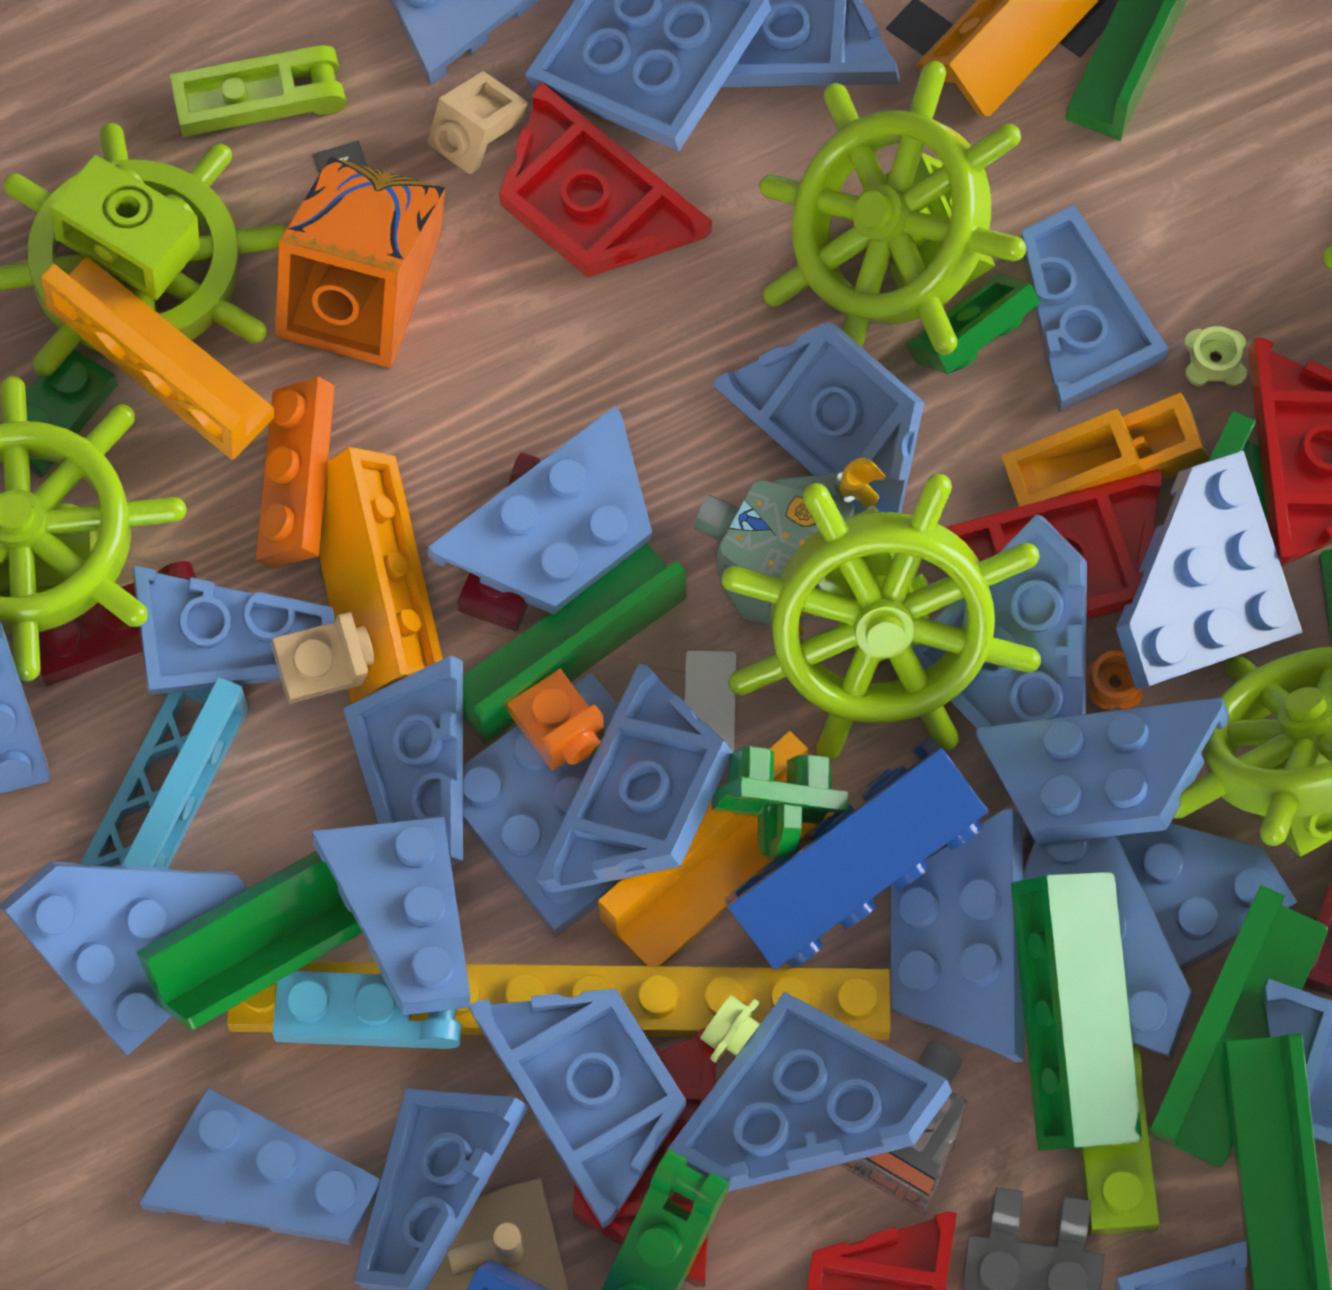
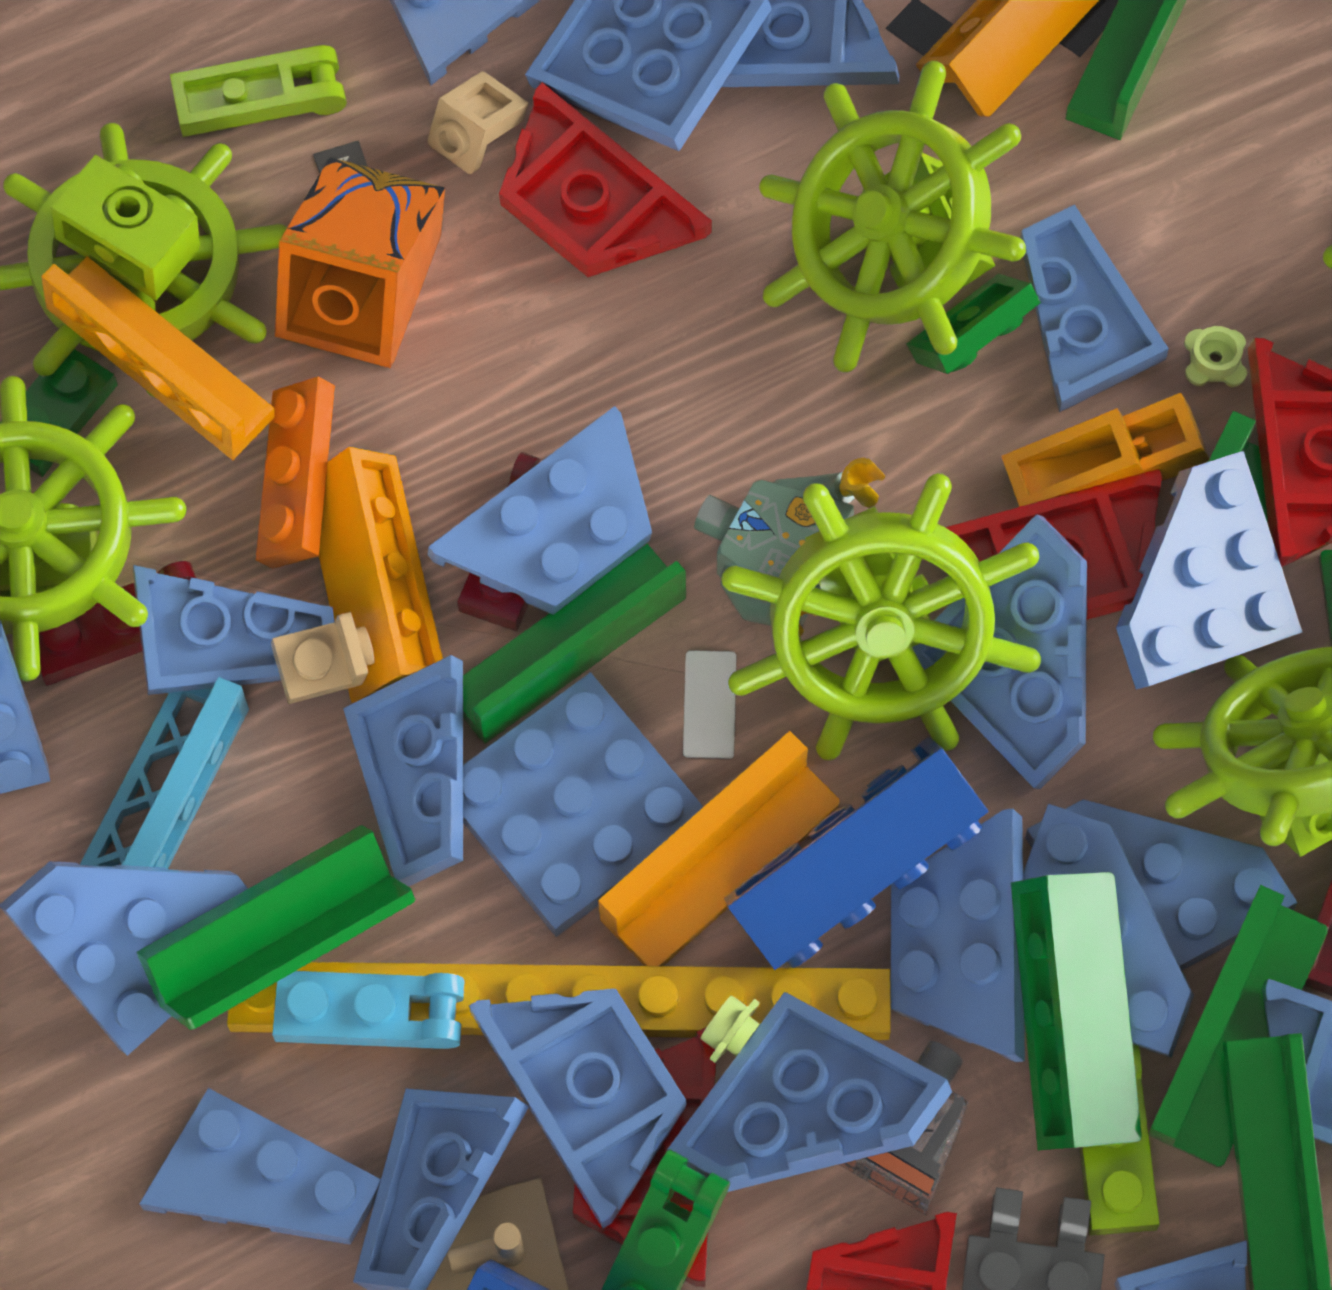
medium blue wing [312,817,470,1015] -> none
orange bracket [507,669,605,771] -> none
medium blue wing [535,664,733,893] -> none
medium blue wing [712,323,924,514] -> none
green hips [712,746,848,859] -> none
medium blue wing [977,697,1229,845] -> none
orange plate [1086,650,1143,711] -> none

